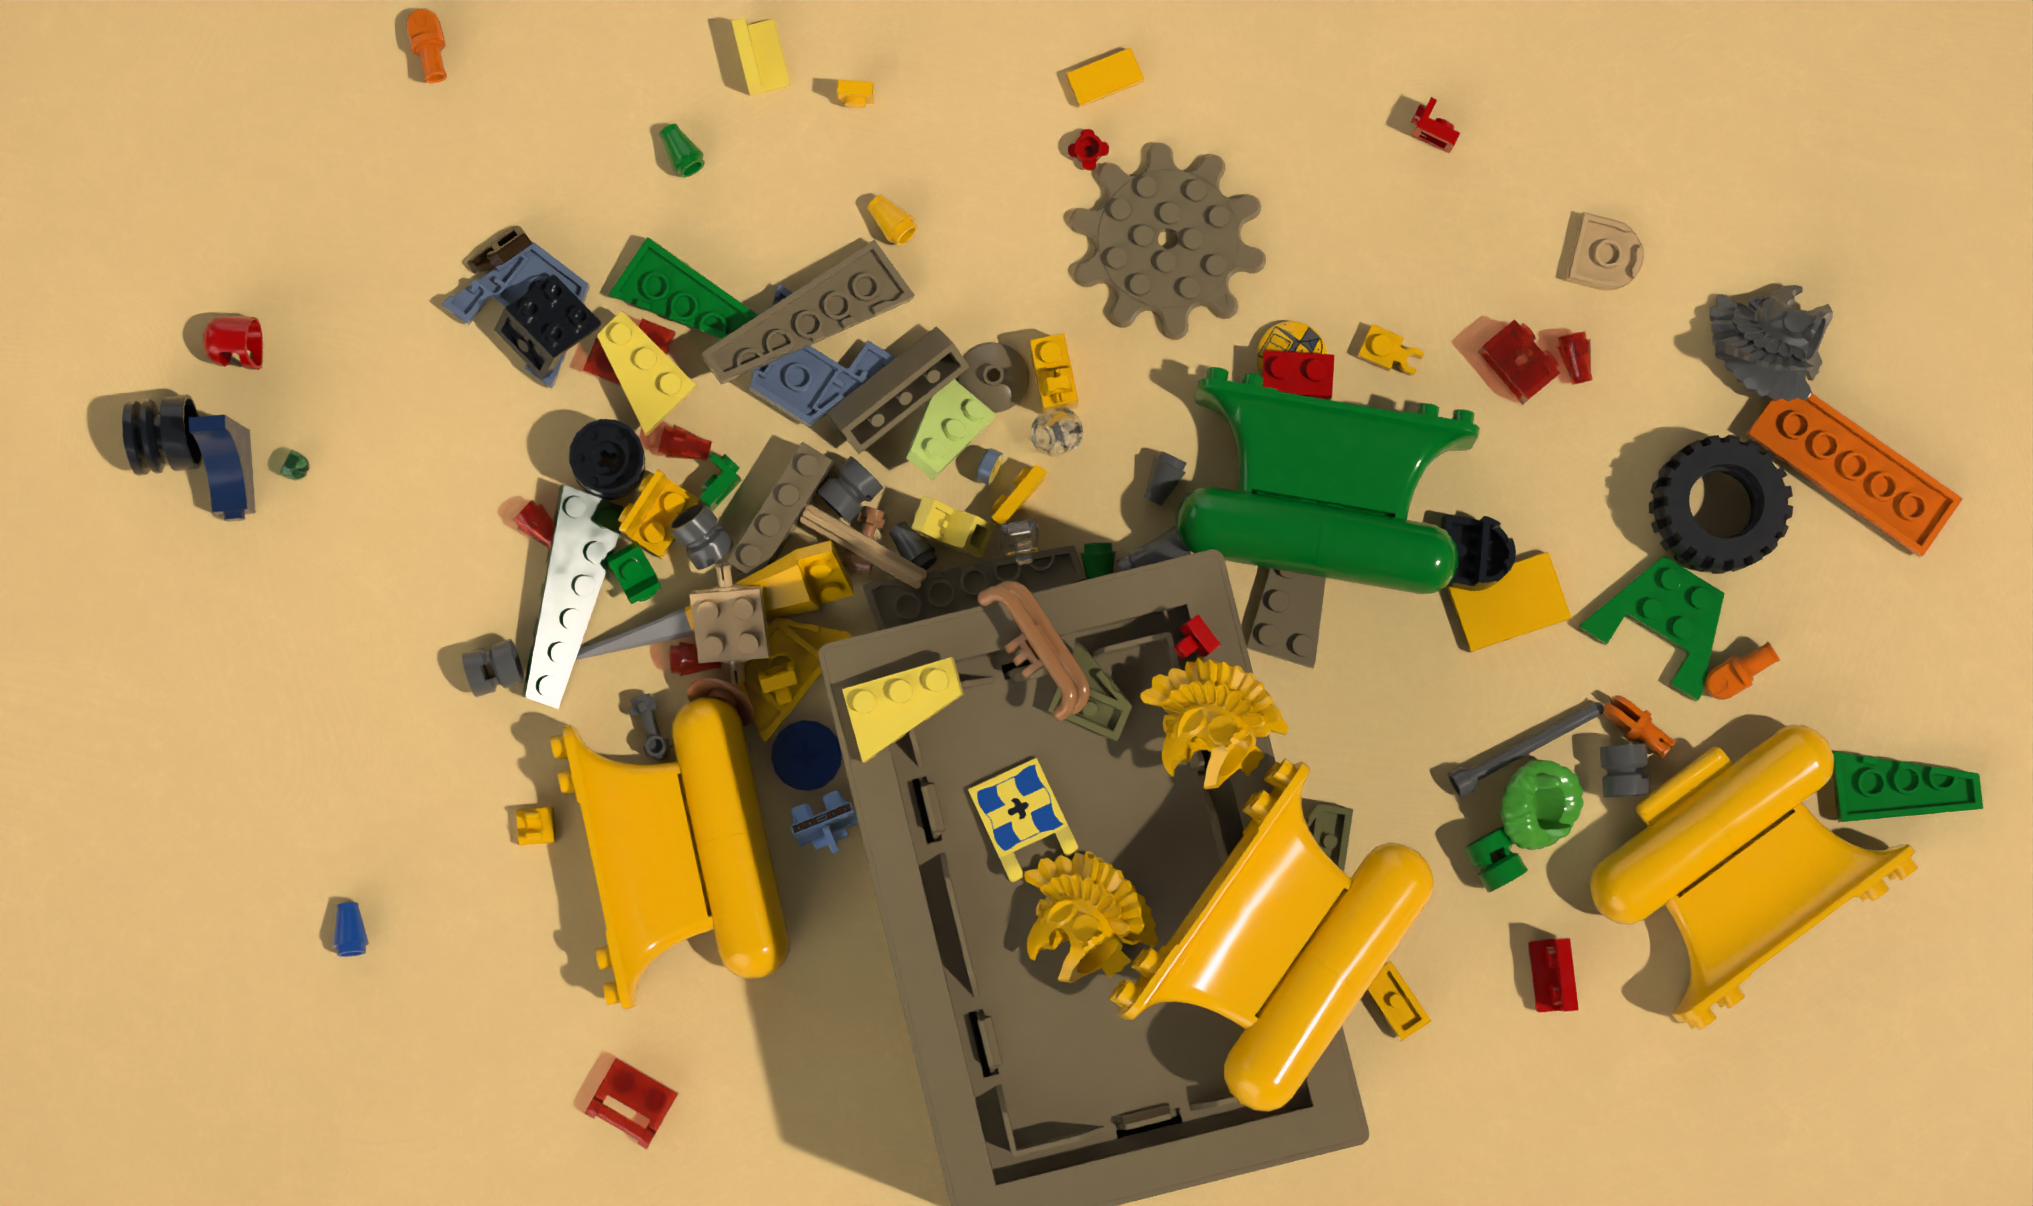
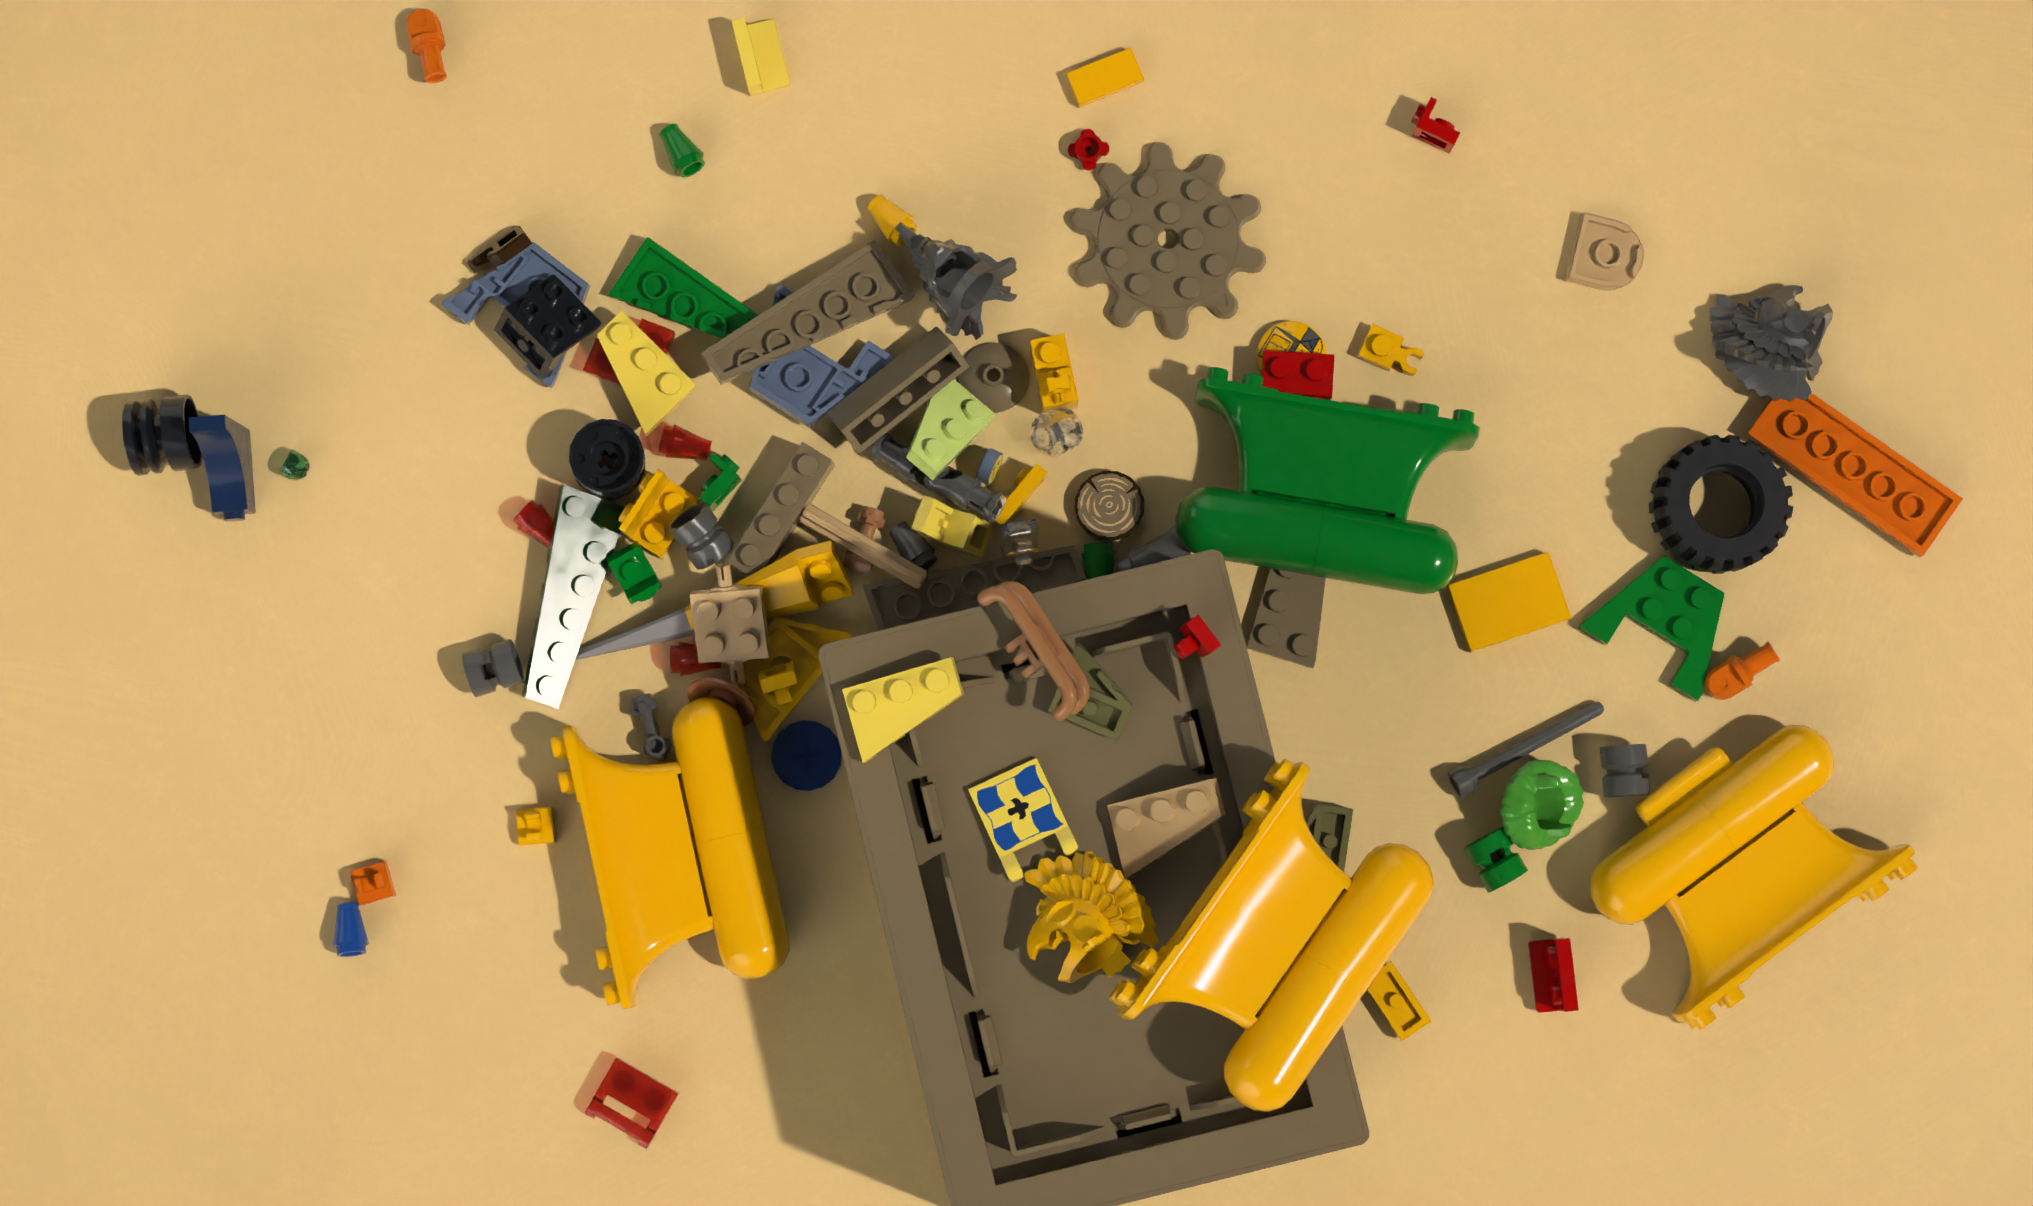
red helmet [202,316,263,370] -> none
light blue hips [790,790,858,854] -> none
dark grey wheel [816,456,883,523] -> none
yellow plate [837,80,875,108] -> none
yellow piece [1140,657,1289,789] -> none
dark grey cone [1143,451,1187,506] -> none
black slope [1441,514,1516,591] -> none
clear red brick [1478,319,1560,405] -> none
clear red cone [1556,331,1593,385] -> none
orange arm [1604,695,1676,759] -> none
green wing [1832,751,1983,822] -> none
none -> orange tile [350,861,396,906]
none -> dark grey piece [870,432,1006,523]
none -> dark grey piece [895,222,1017,340]
none -> dark tan tile [1074,471,1144,541]
none -> tan wing [1107,778,1226,879]

